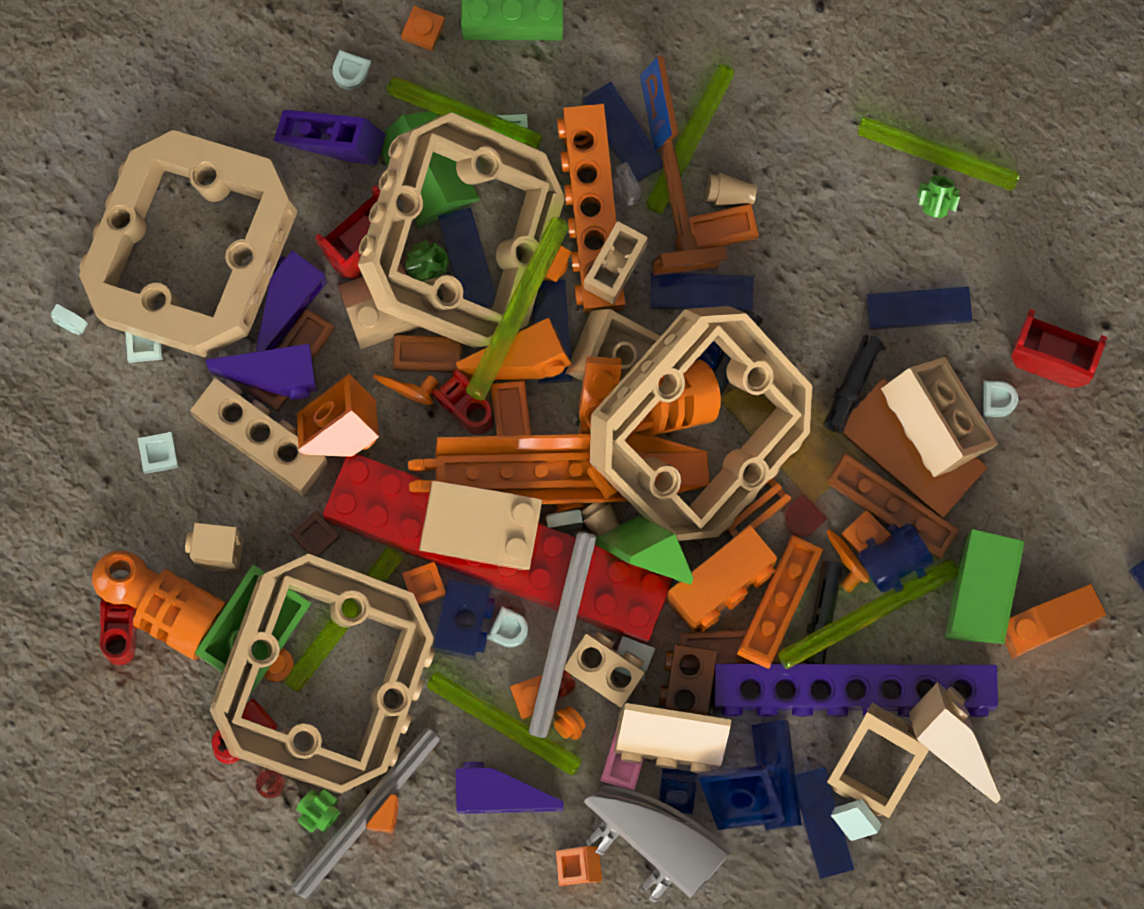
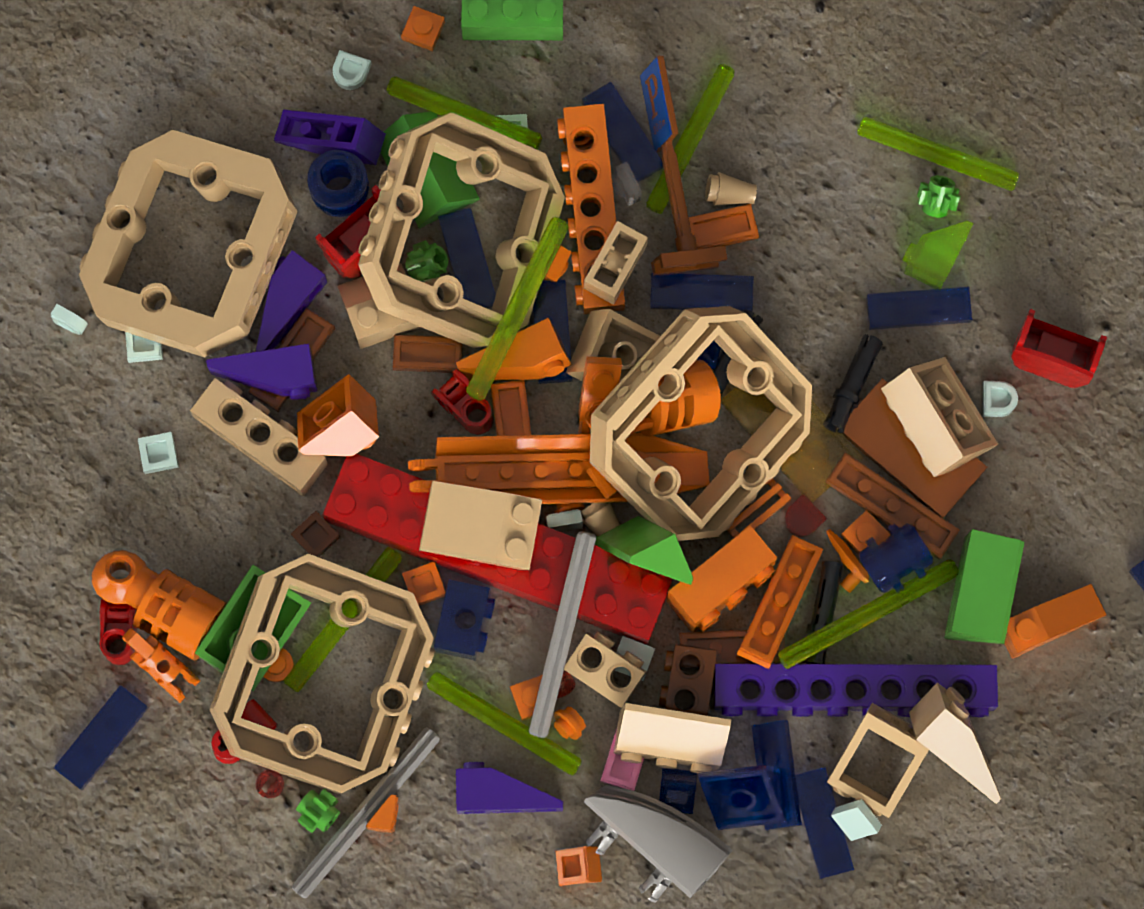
tan brick [185,523,244,573] -> none
orange bar [373,374,439,405] -> none
light aqua tile [487,606,528,648] -> none
none -> clear blue tile [54,685,149,790]
none -> orange hinge [122,628,201,703]
none -> clear blue piece [307,150,369,217]
none -> clear neon green slope [902,221,974,291]

